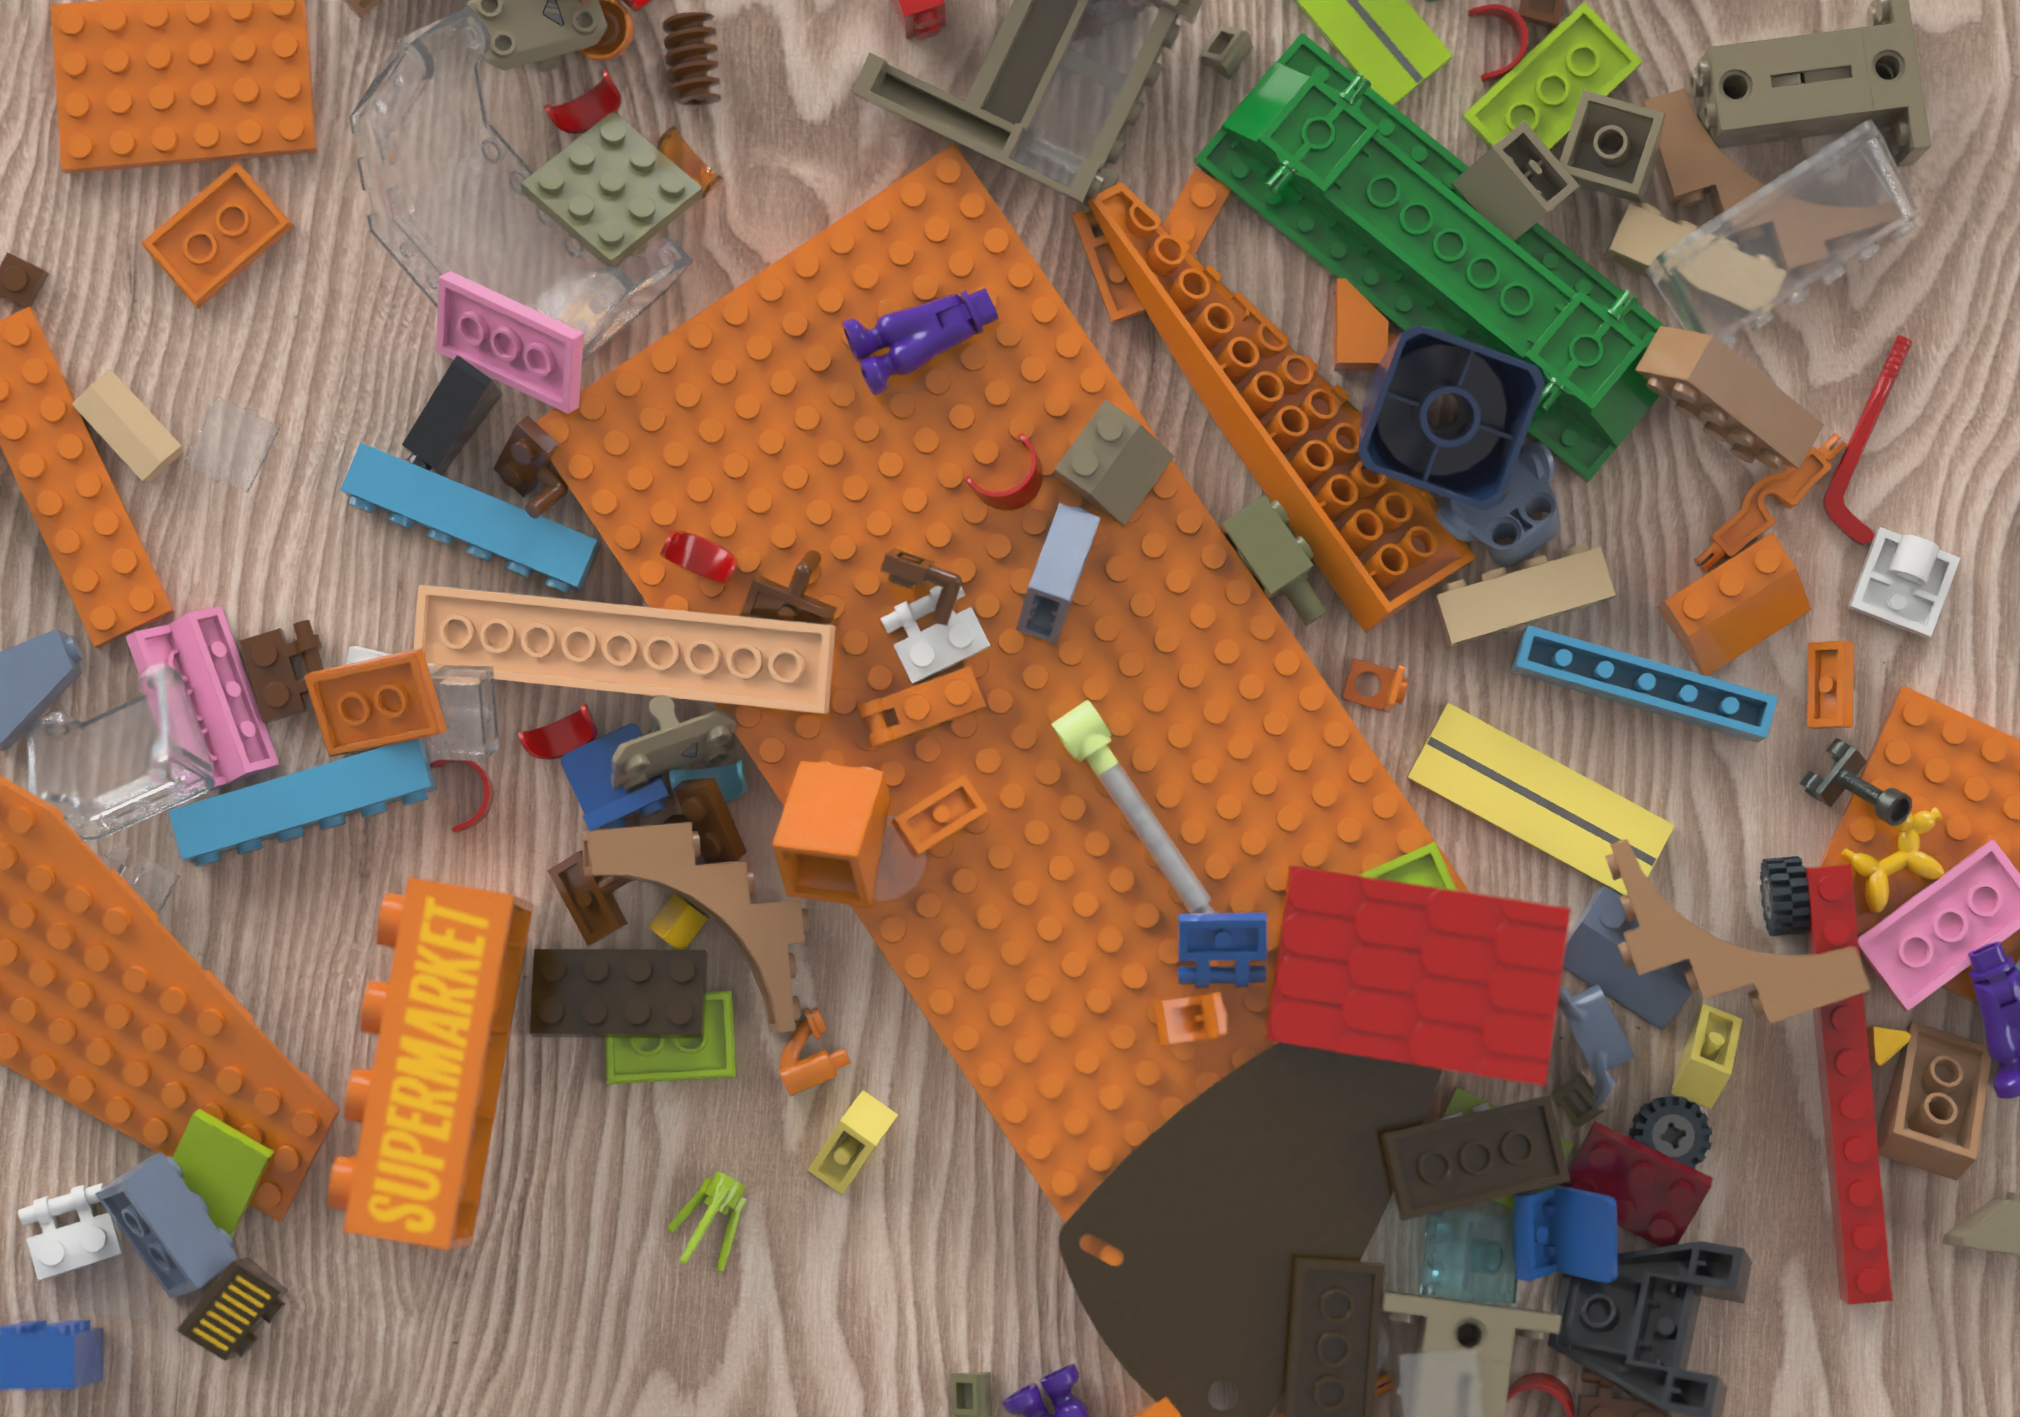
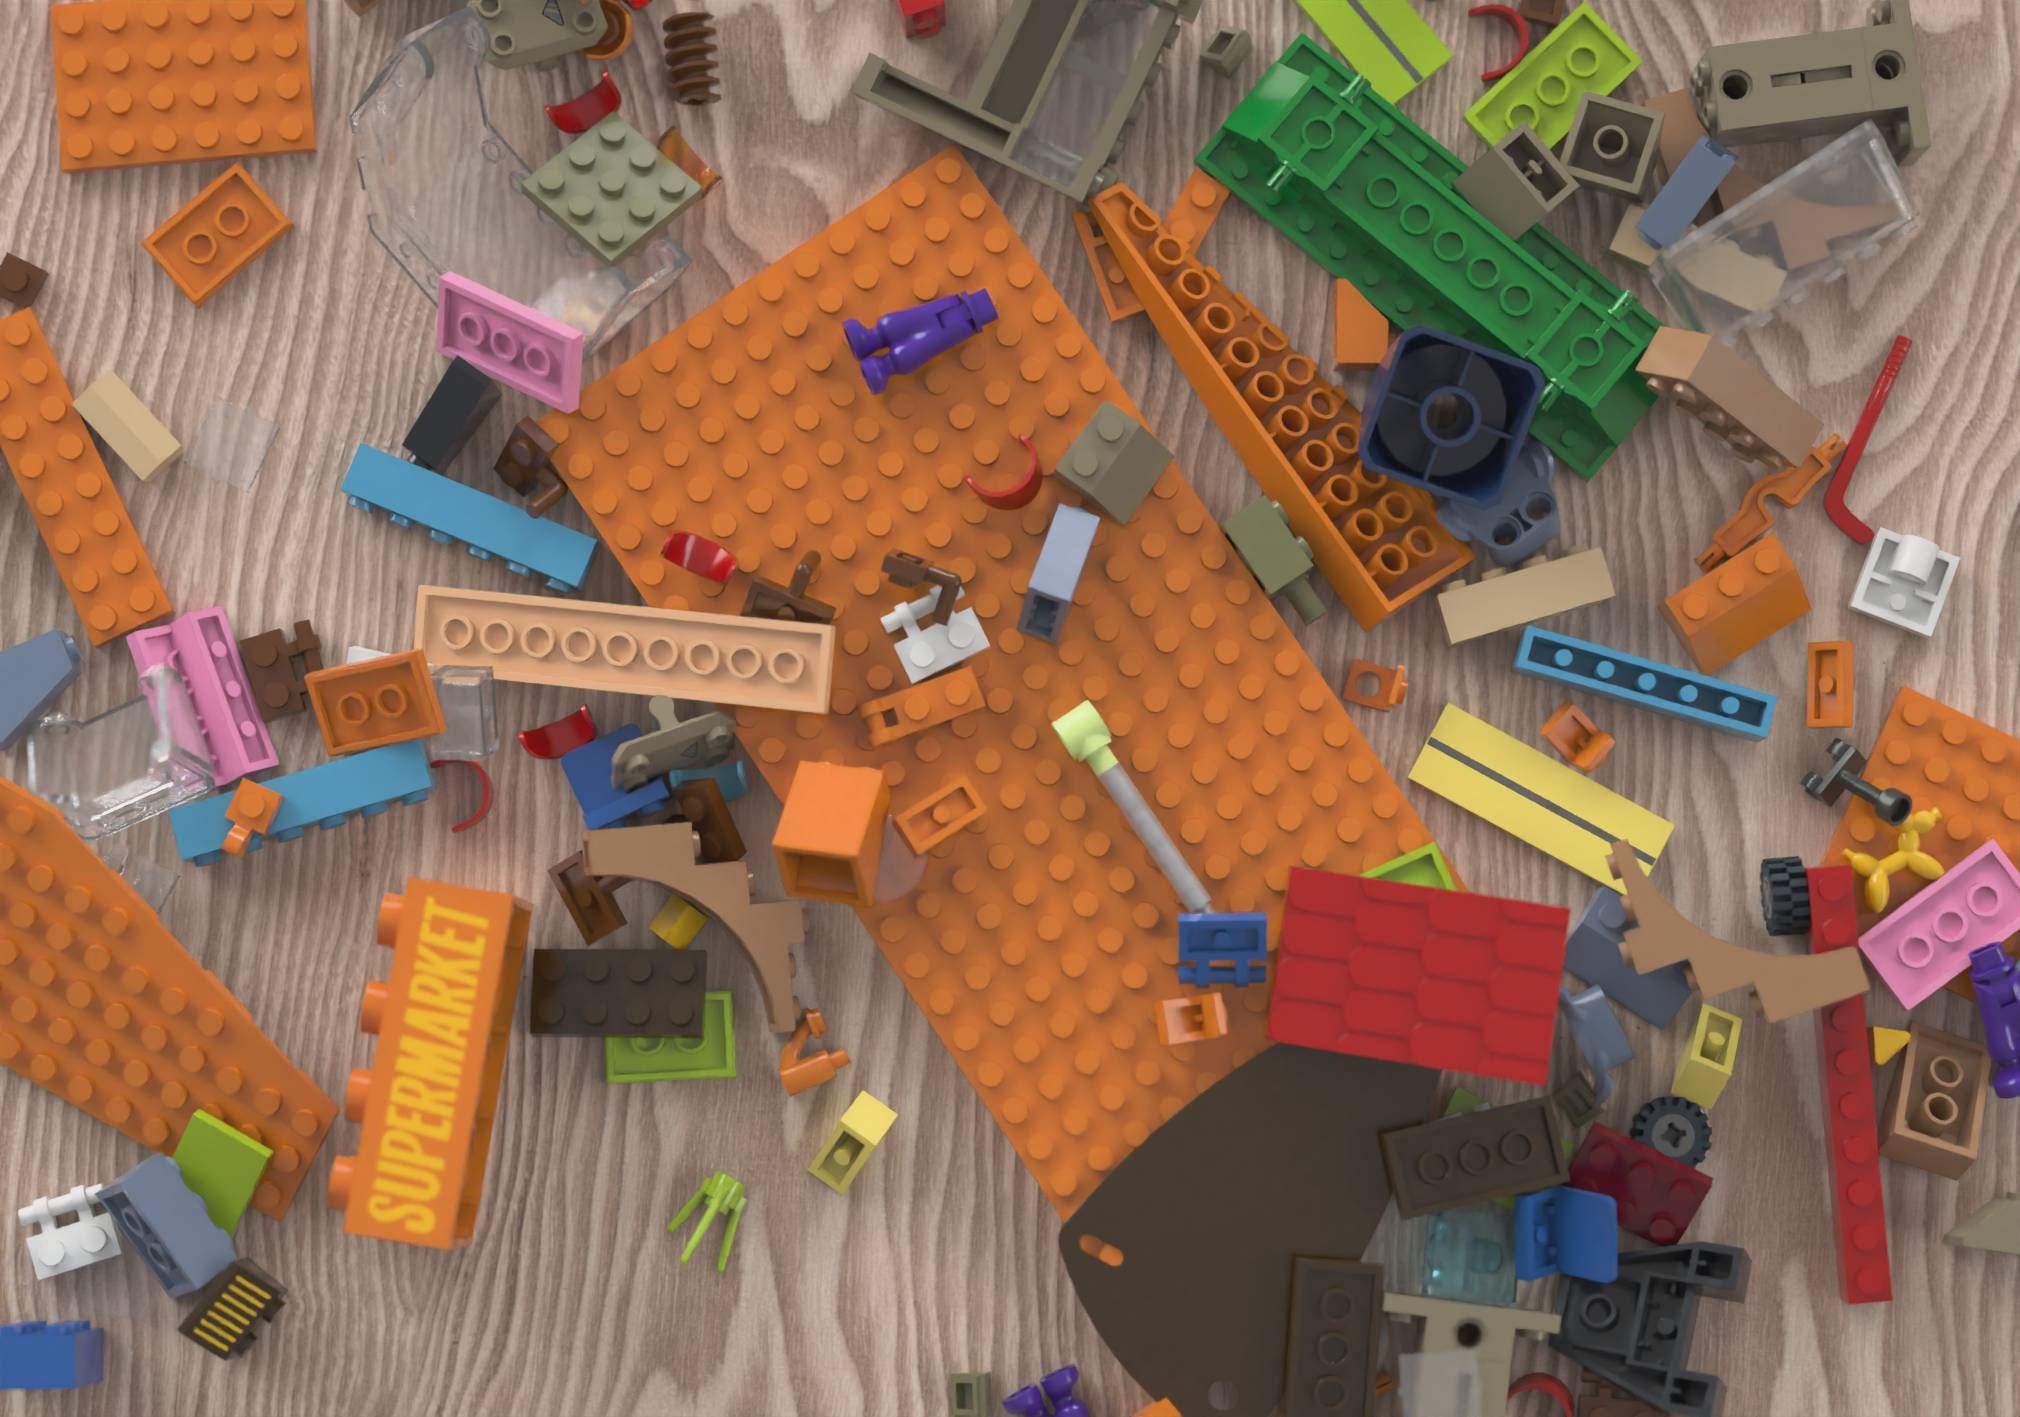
none -> orange plate [221,778,285,859]
none -> orange bracket [1538,700,1616,773]
none -> sand blue slope [1635,133,1739,251]

